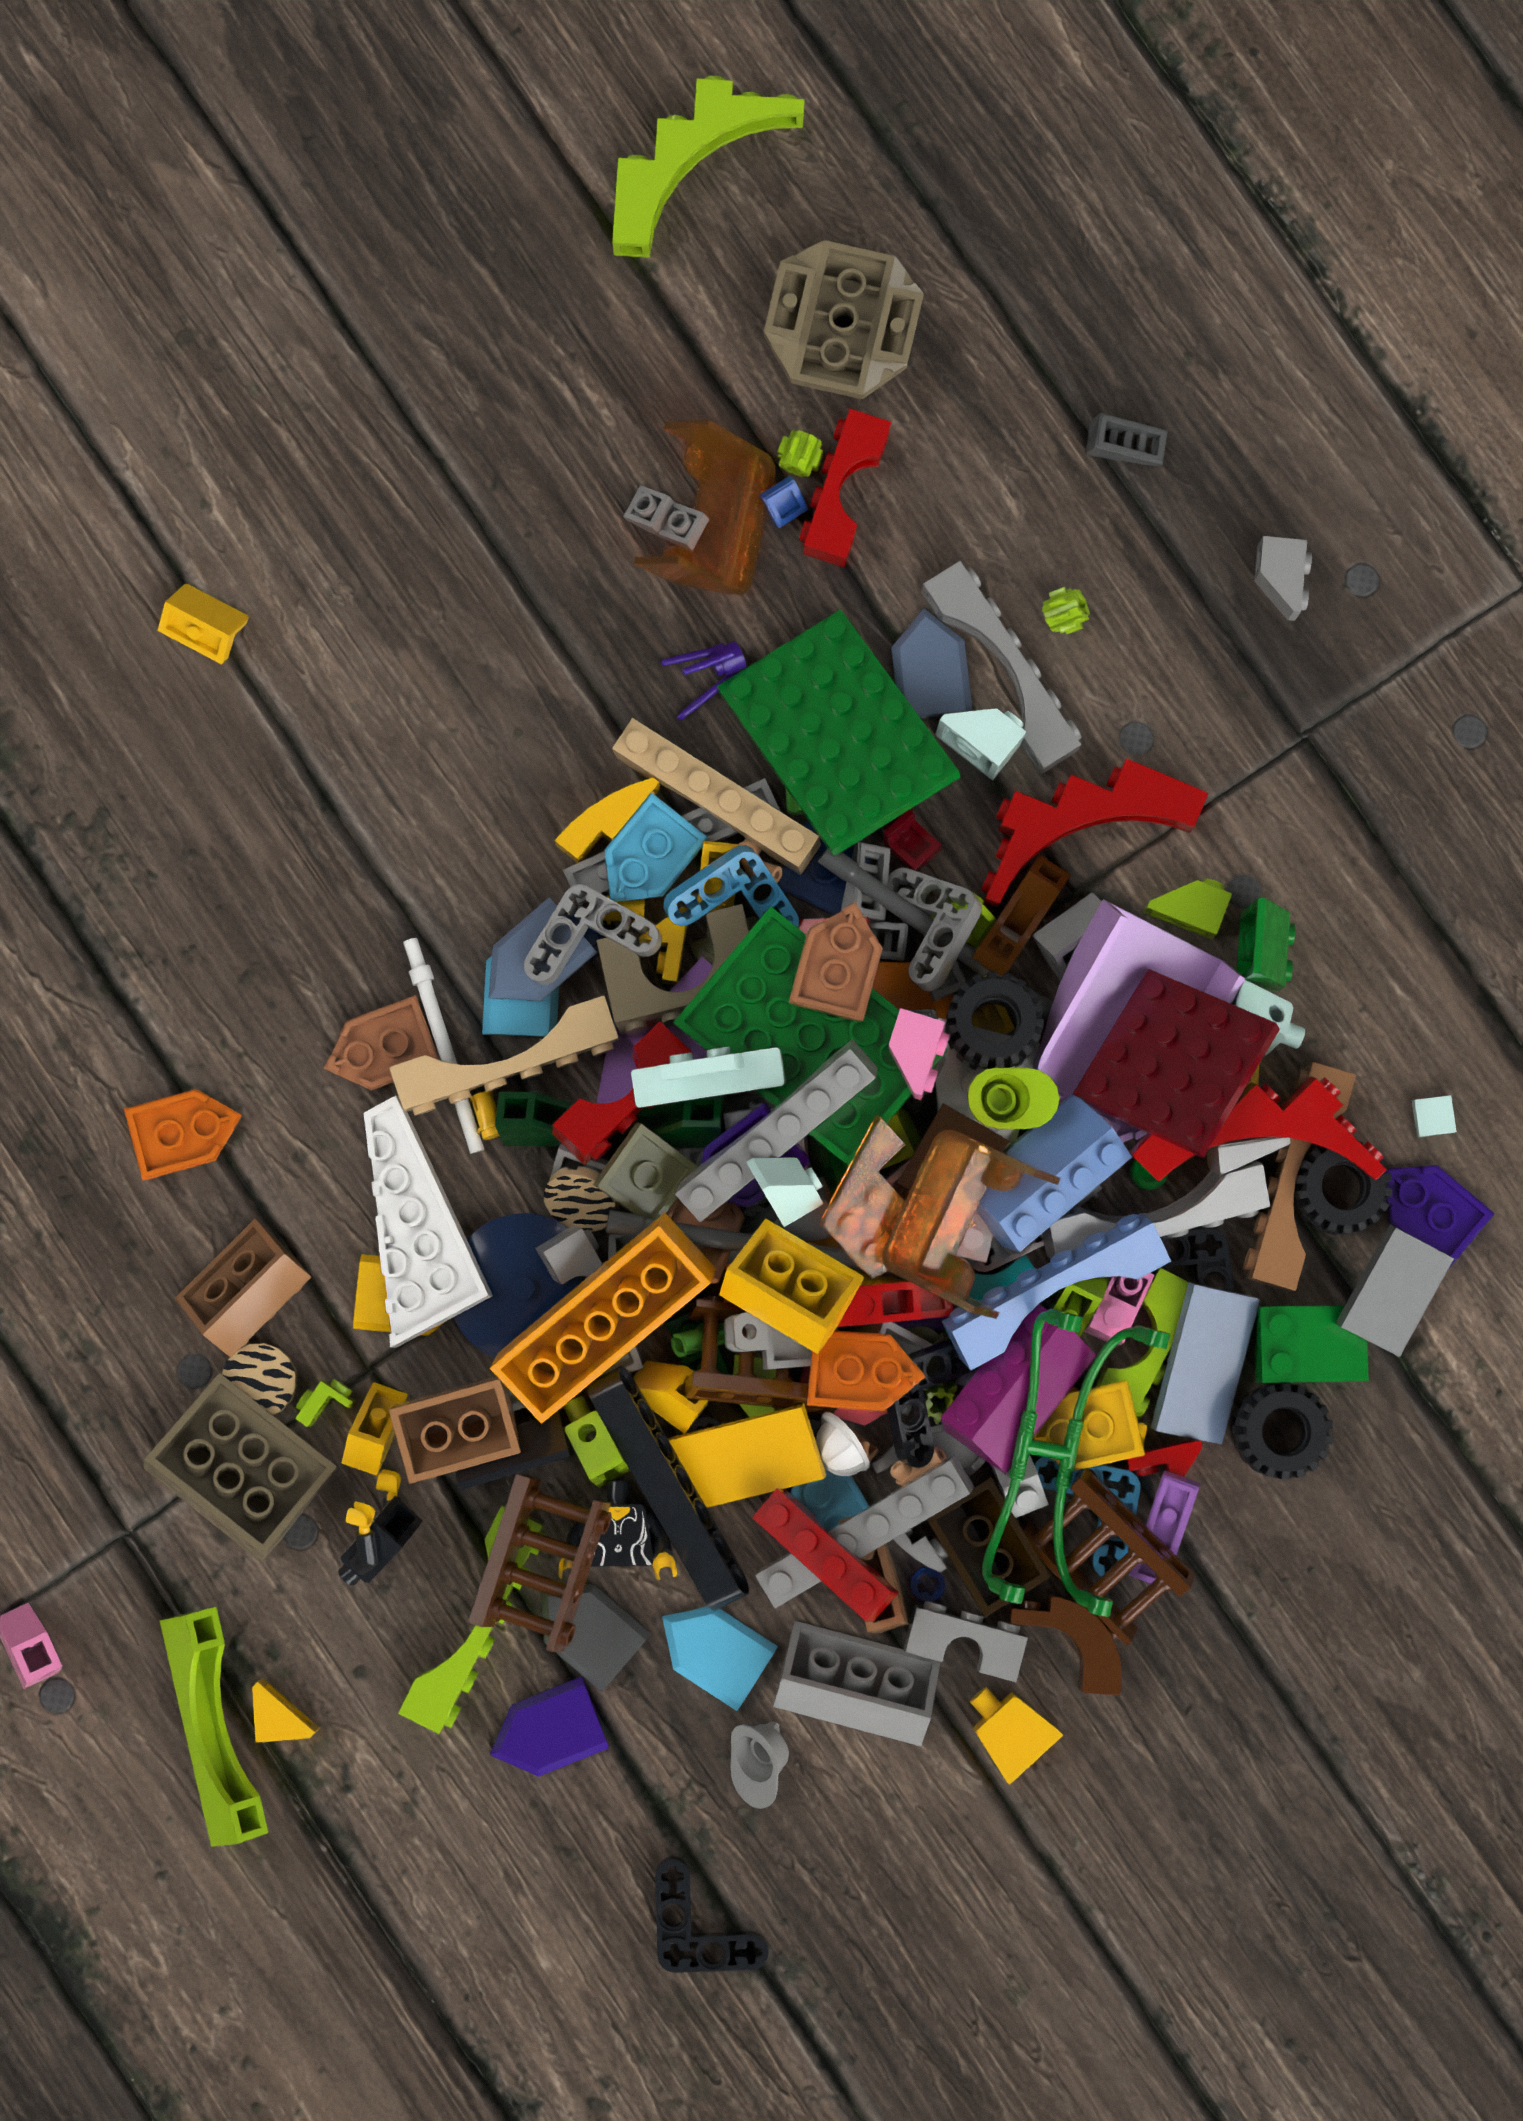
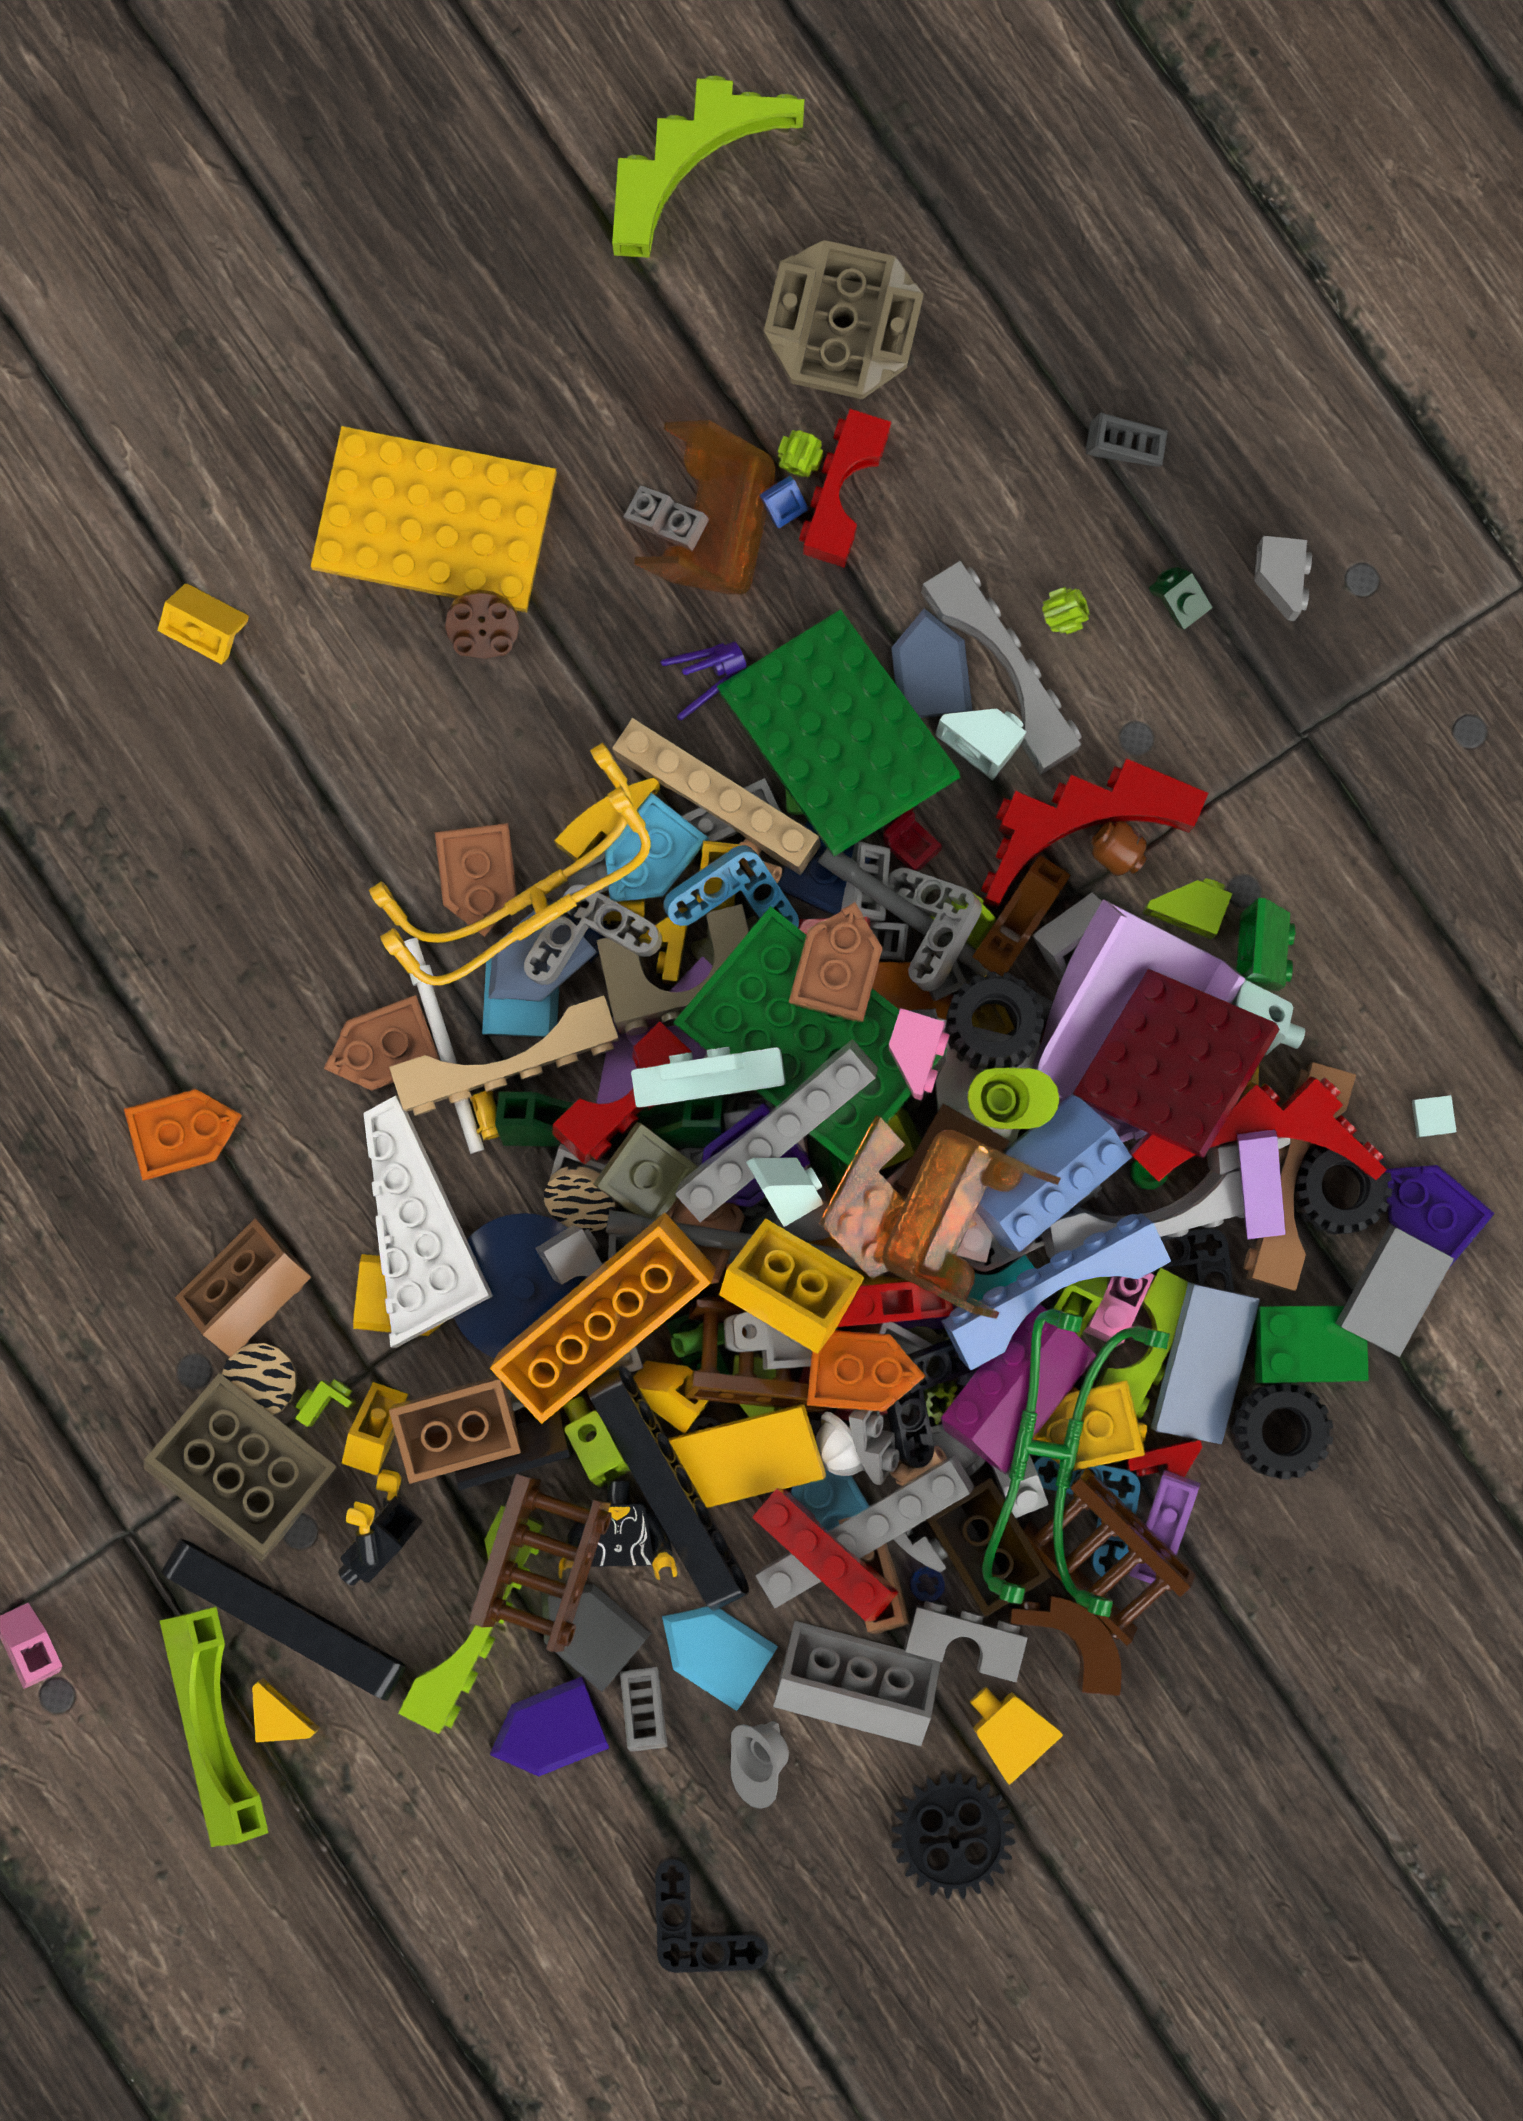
none -> black beam [161,1538,407,1701]
none -> yellow plate [311,426,557,613]
none -> yellow bar [369,742,651,985]
none -> nougat tile [435,823,517,937]
none -> reddish brown plate [445,589,519,659]
none -> light grey slope [620,1667,668,1751]
none -> light grey slope [849,1409,899,1485]
none -> black gear [891,1771,1015,1899]
none -> dark orange head [1091,821,1147,876]
none -> bracket [1149,567,1213,630]
none -> tile [1237,1130,1286,1239]

